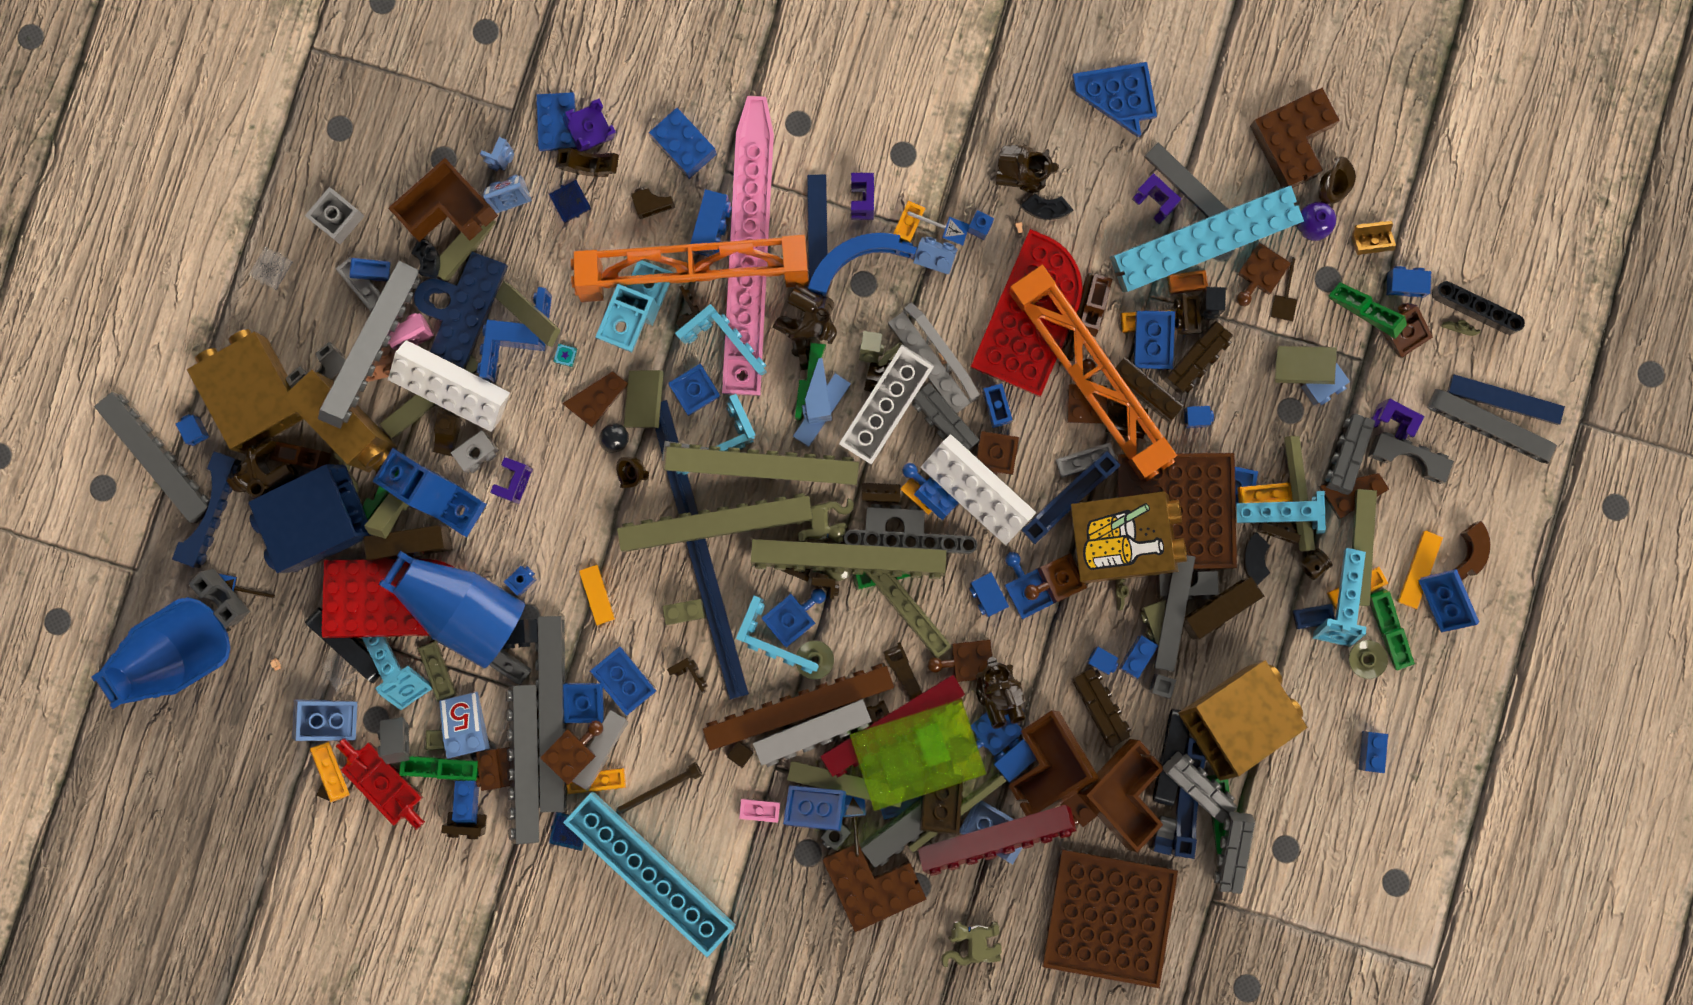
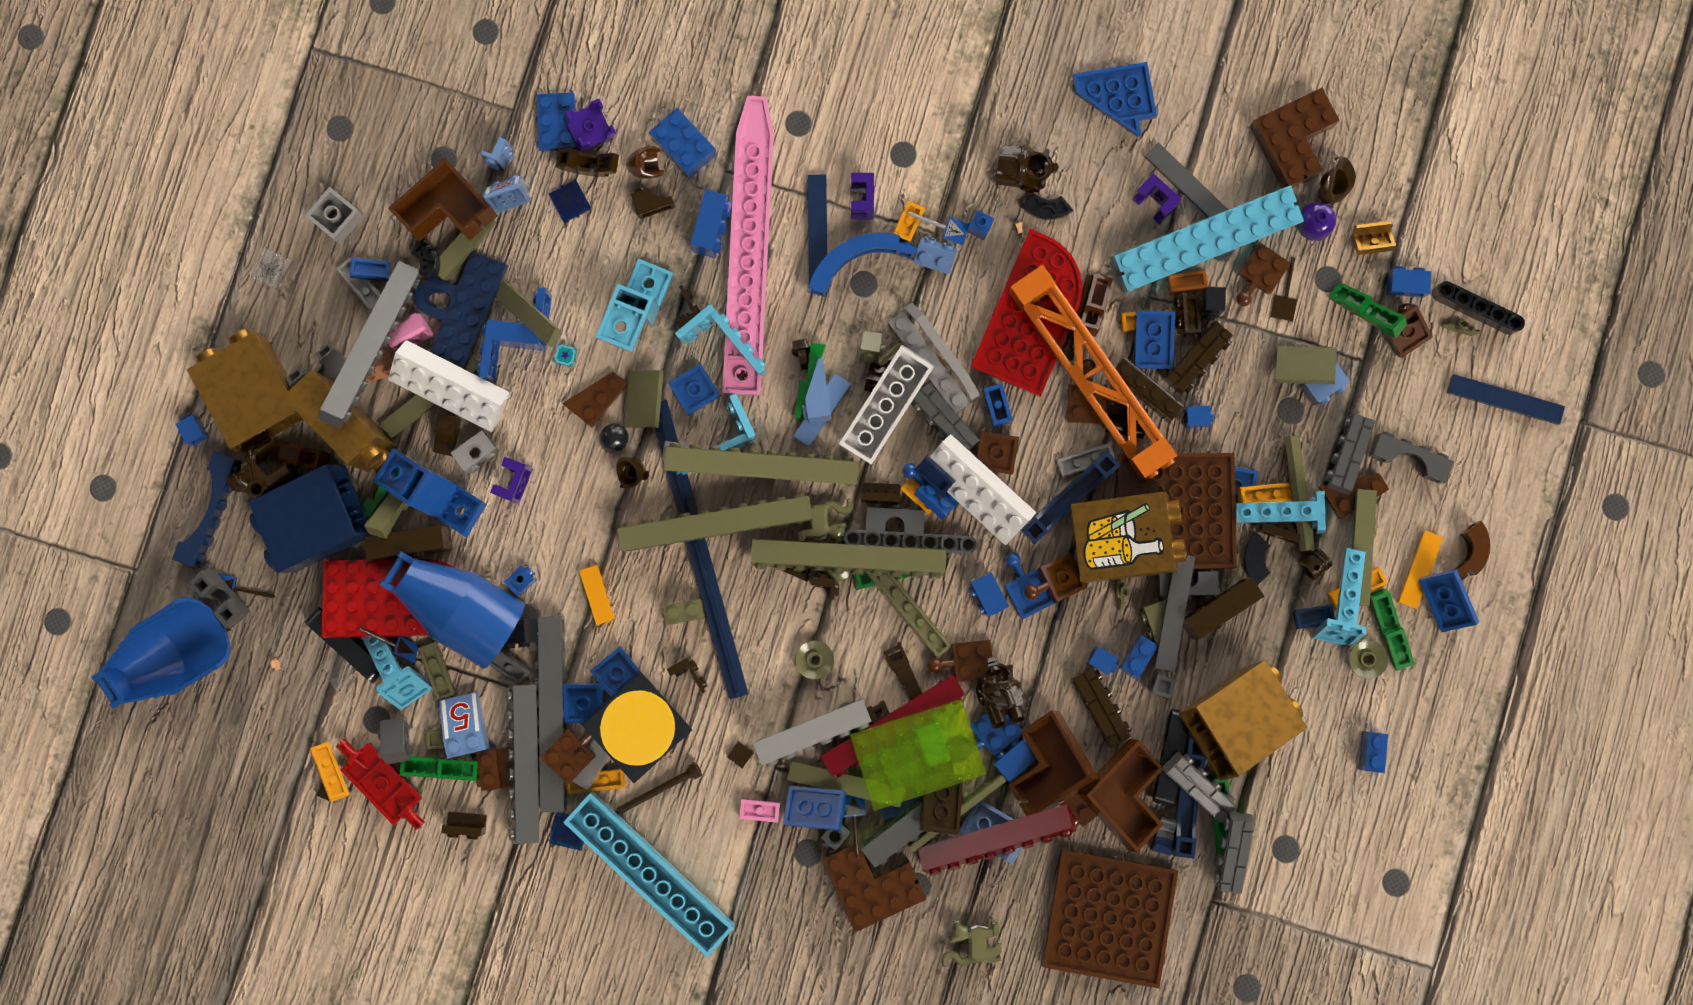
dark grey brick [94,392,210,524] -> none
medium blue slope [292,700,357,741] -> none
blue brick [452,781,479,825] -> none
orange piece [571,235,809,302] -> none
reddish brown brick [703,663,894,751] -> none
medium azure bracket [736,596,819,674] -> none
blue plate [762,588,826,648] -> none
dark brown helmet [772,283,837,344] -> none
dark purple panel [1371,398,1425,440] -> none
dark grey beam [1427,389,1557,464] -> none
none -> piece [358,626,419,665]
none -> yellow tile [580,670,692,783]
none -> reddish brown piece [626,146,664,179]
none -> dark blue tile [914,455,956,496]

